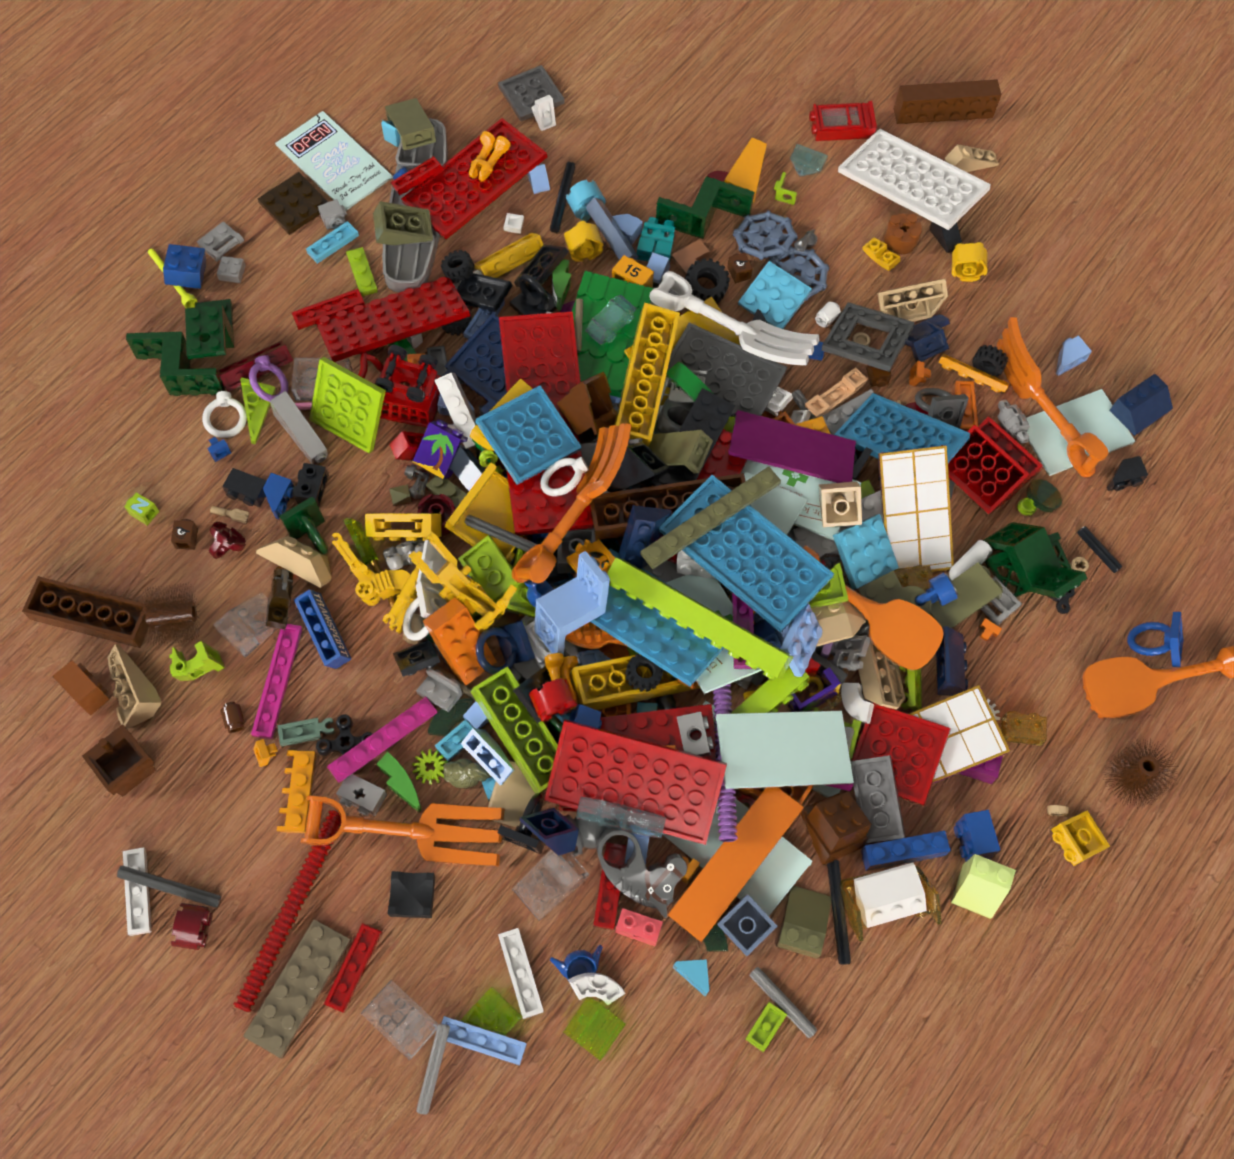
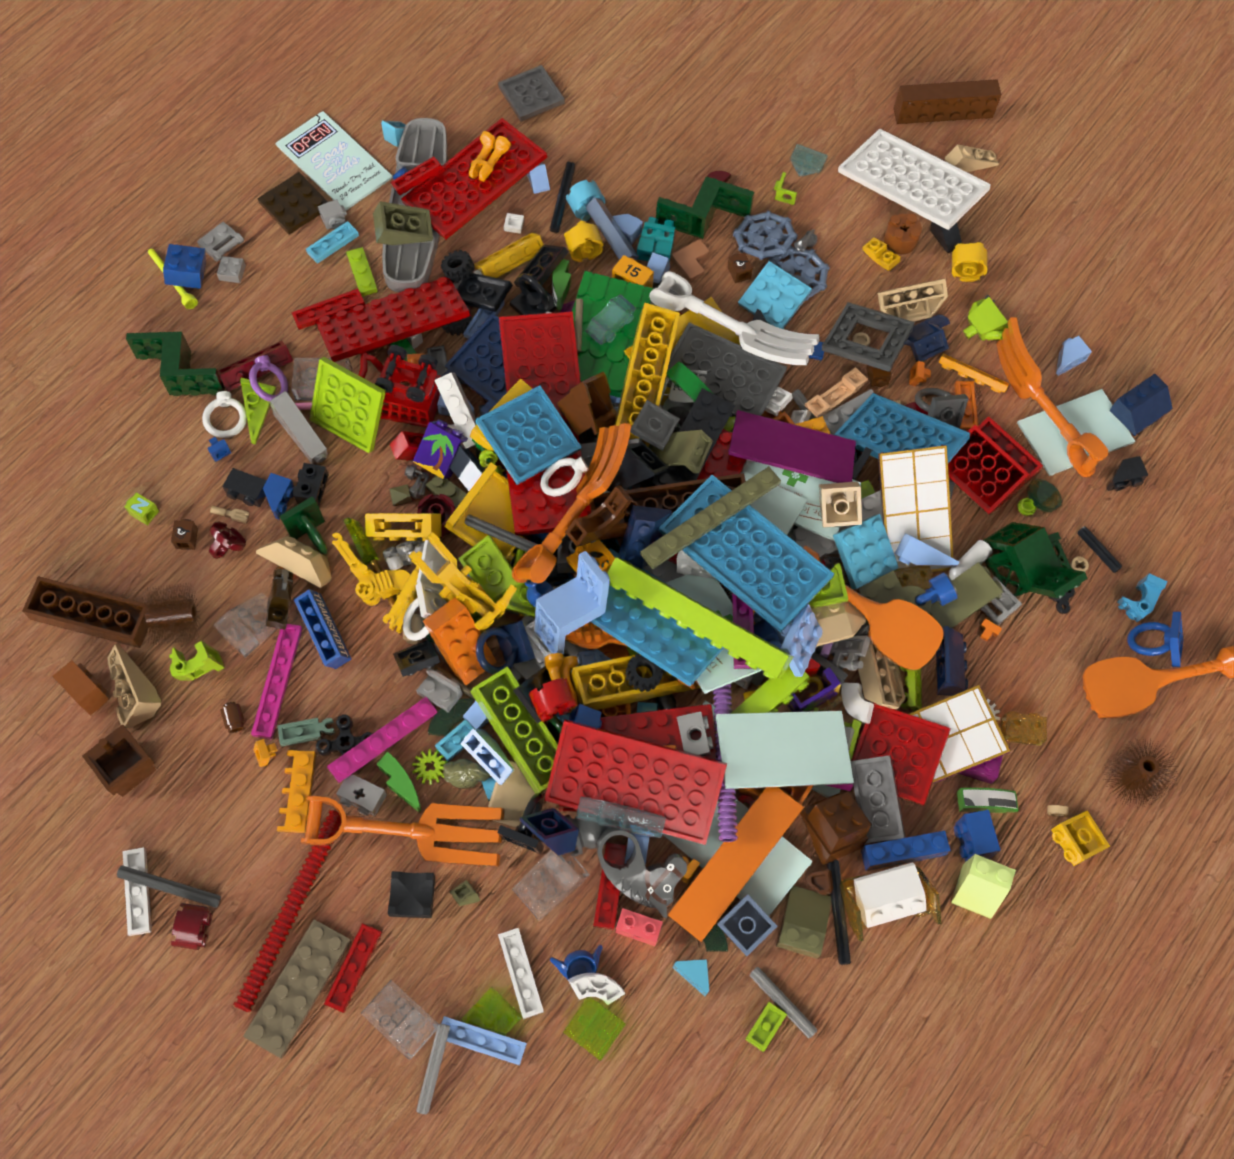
dark green bracket [185,299,234,359] -> none
olive panel [385,98,436,151] -> none
white slope [531,95,556,131] -> none
black tyre [685,258,730,304] -> none
light orange slope [724,137,767,203] -> none
red door [809,101,877,141] -> none
white brick [815,302,841,328] -> none
black tyre [972,345,1008,377] -> none
light grey piece [997,400,1030,444] -> none
none -> olive slope [450,880,480,906]
none -> reddish brown arch [565,485,633,547]
none -> dark grey tile [630,400,680,451]
none -> reddish brown tile [807,869,833,896]
none -> light blue slope [894,533,959,565]
none -> slope [957,788,1019,813]
none -> lime torso [963,295,1008,341]
none -> dark azure tile [1117,573,1168,622]

